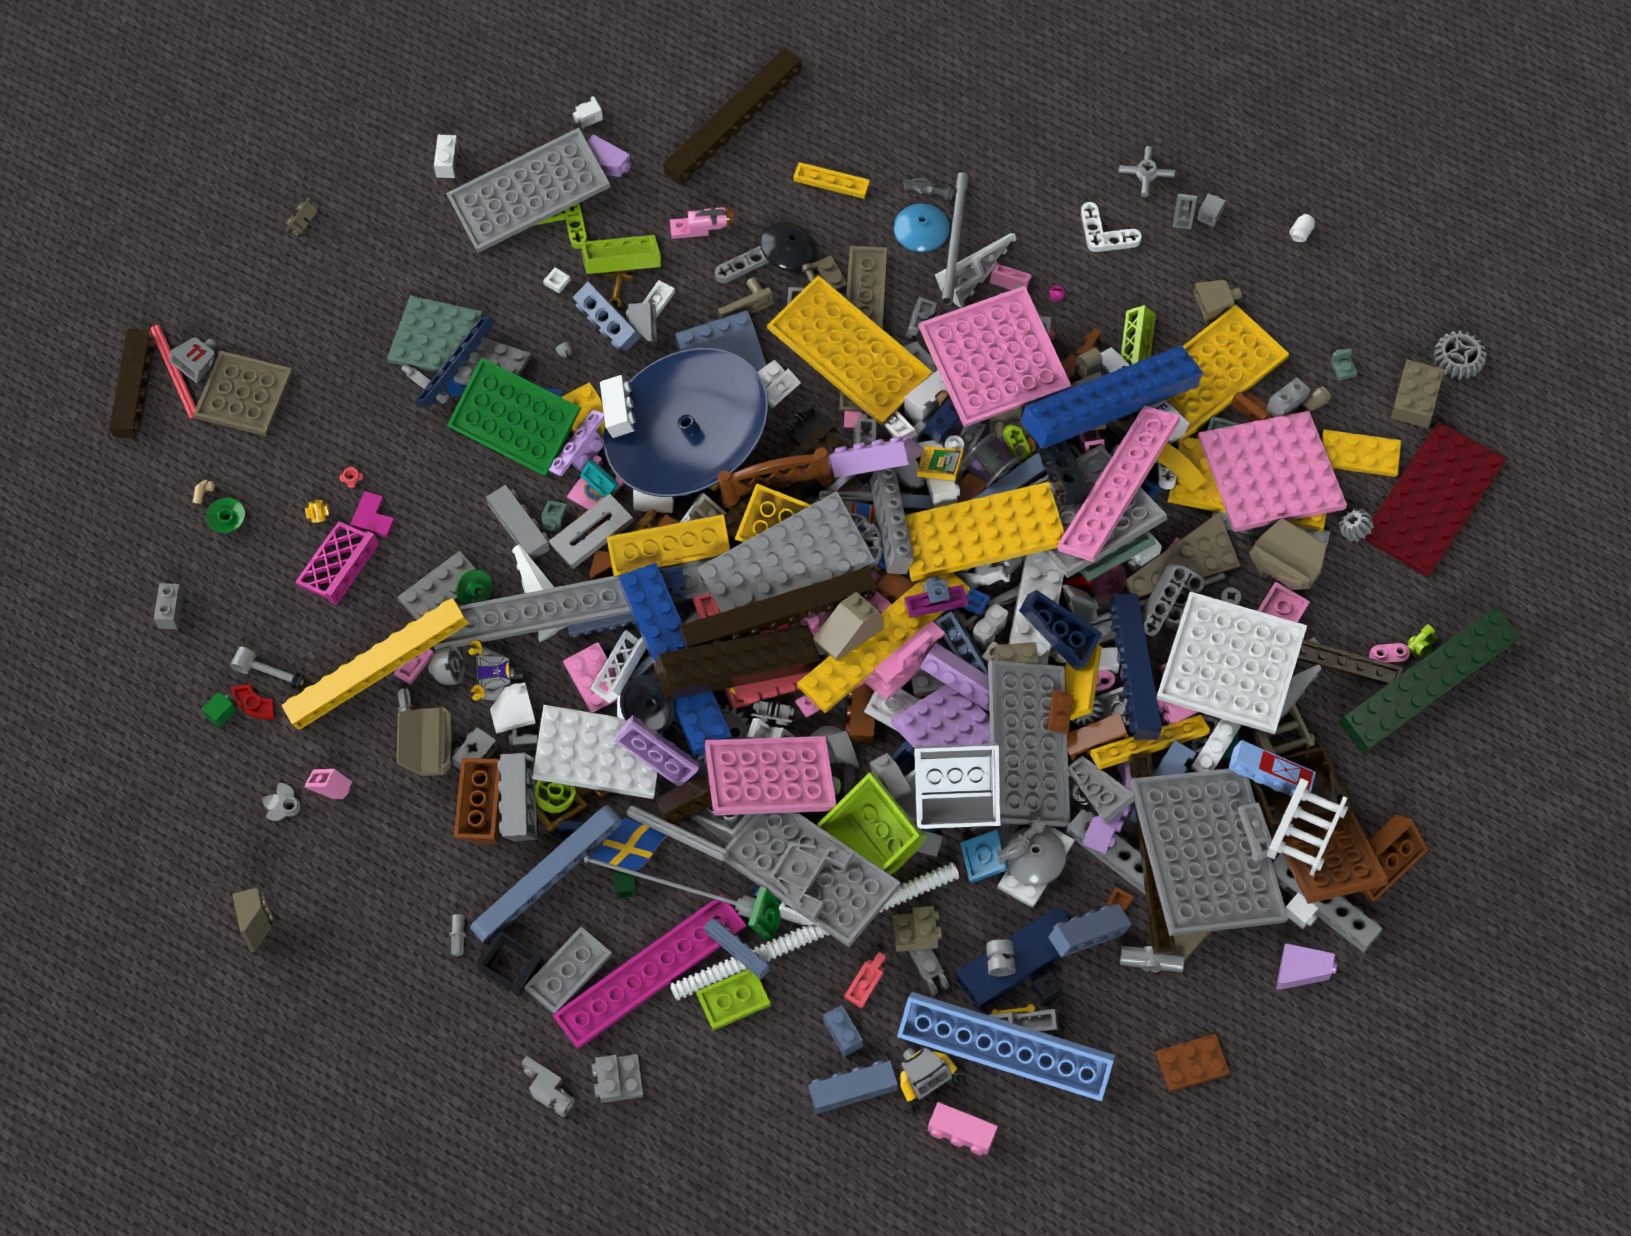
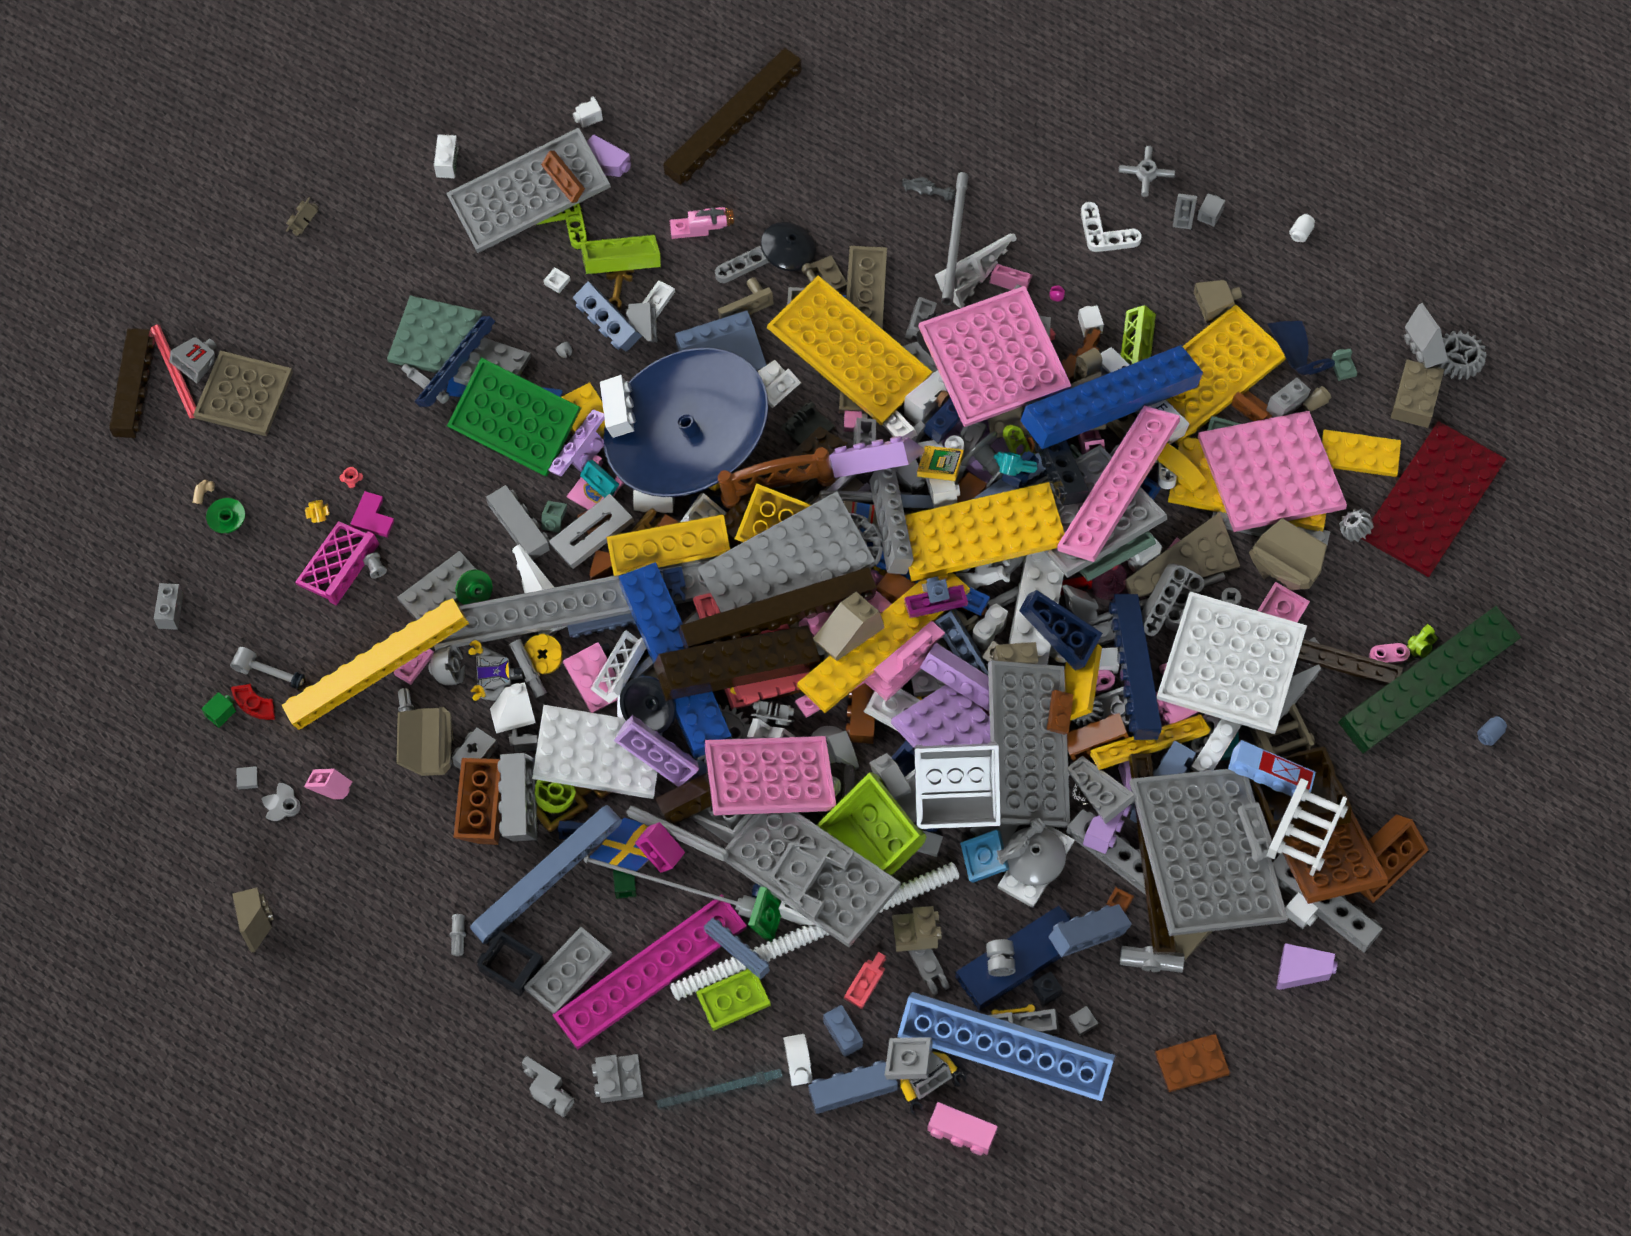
yellow plate [793,162,870,199] -> none
dark azure dish [894,203,950,252] -> none
none -> light grey tile [236,766,258,789]
none -> light grey bush [363,553,387,579]
none -> light grey pin [509,639,547,698]
none -> yellow plate [524,634,563,674]
none -> dark orange plate [541,151,585,203]
none -> dark pink brick [635,822,685,873]
none -> clear light blue bar [656,1069,782,1109]
none -> white brick [783,1034,813,1086]
none -> light grey plate [885,1037,933,1079]
none -> teal axle [994,451,1038,476]
none -> dark blue piece [1002,451,1039,489]
none -> light grey plate [1069,1006,1098,1036]
none -> white brick [1078,305,1104,337]
none -> dark blue piece [1268,321,1335,375]
none -> light grey slope [1404,303,1448,368]
none -> sand blue brick [1477,716,1507,746]

